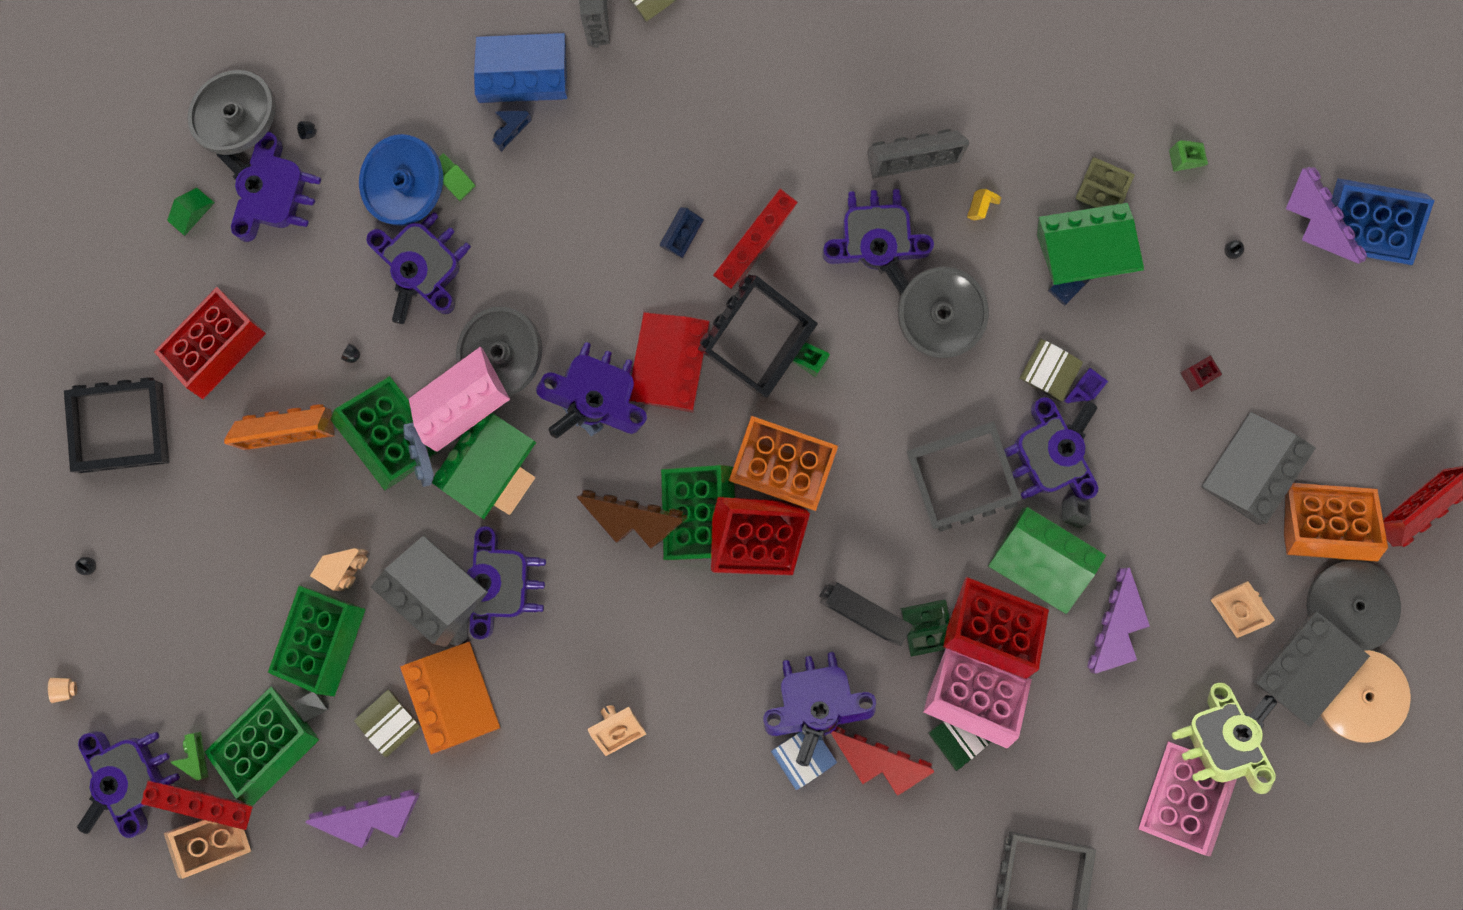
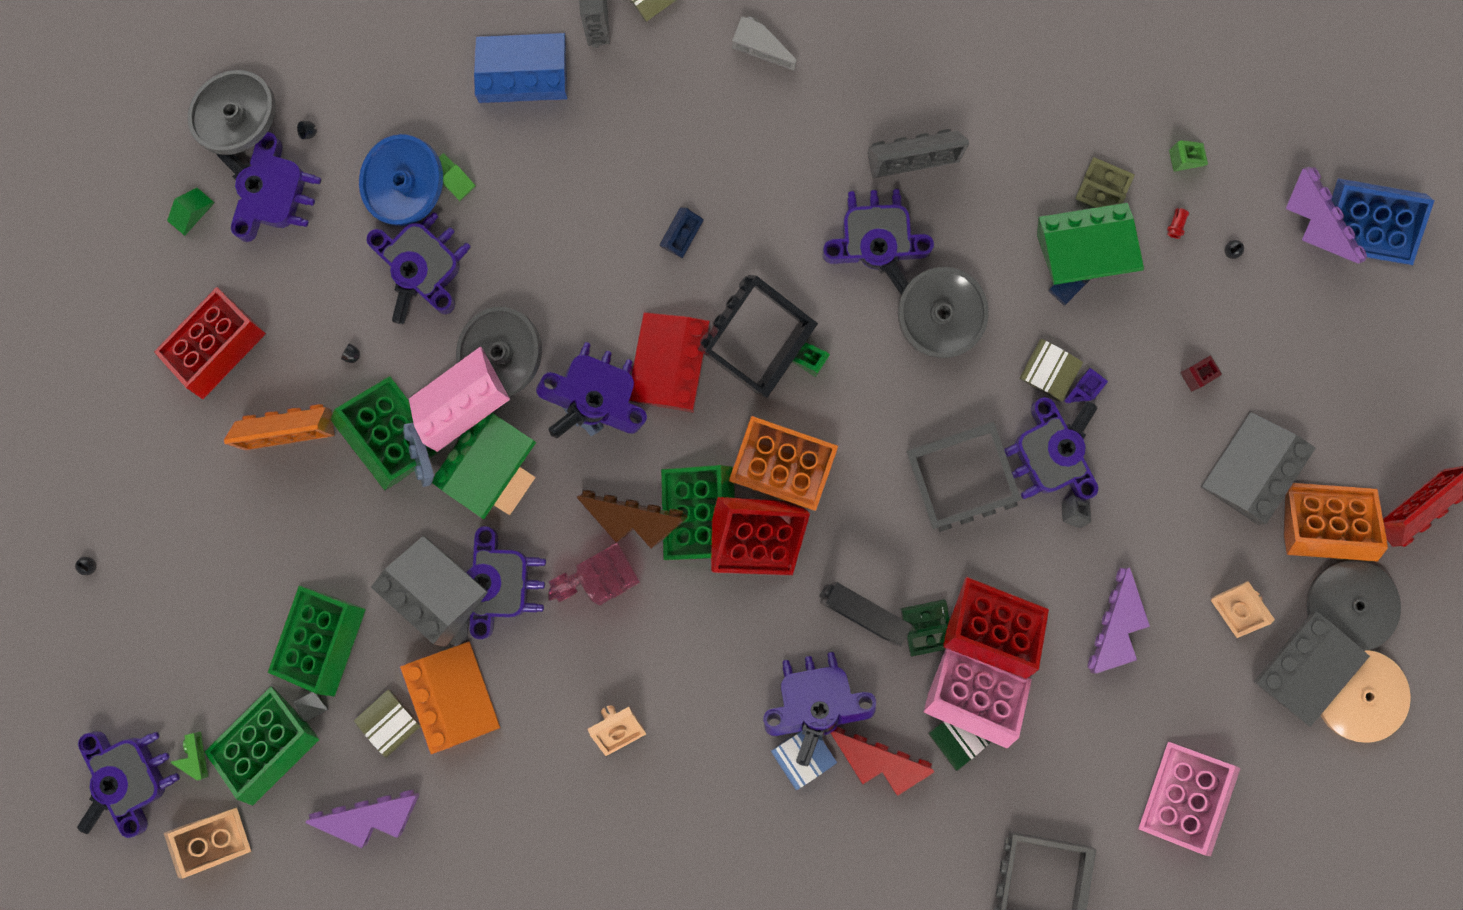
light nougat hat [48,678,77,703] -> none
black window [64,377,169,474] -> none
red slope [141,781,253,830] -> none
light nougat slope [310,548,368,591] -> none
dark blue slope [492,111,532,152] -> none
red slope [713,189,798,289] -> none
yellow tile [967,189,1002,221] -> none
green slope [988,507,1107,614] -> none
piece [1172,683,1277,794] -> none
none -> clear pink brick [548,543,640,606]
none -> light grey slope [732,17,797,71]
none -> red pin [1167,208,1189,239]

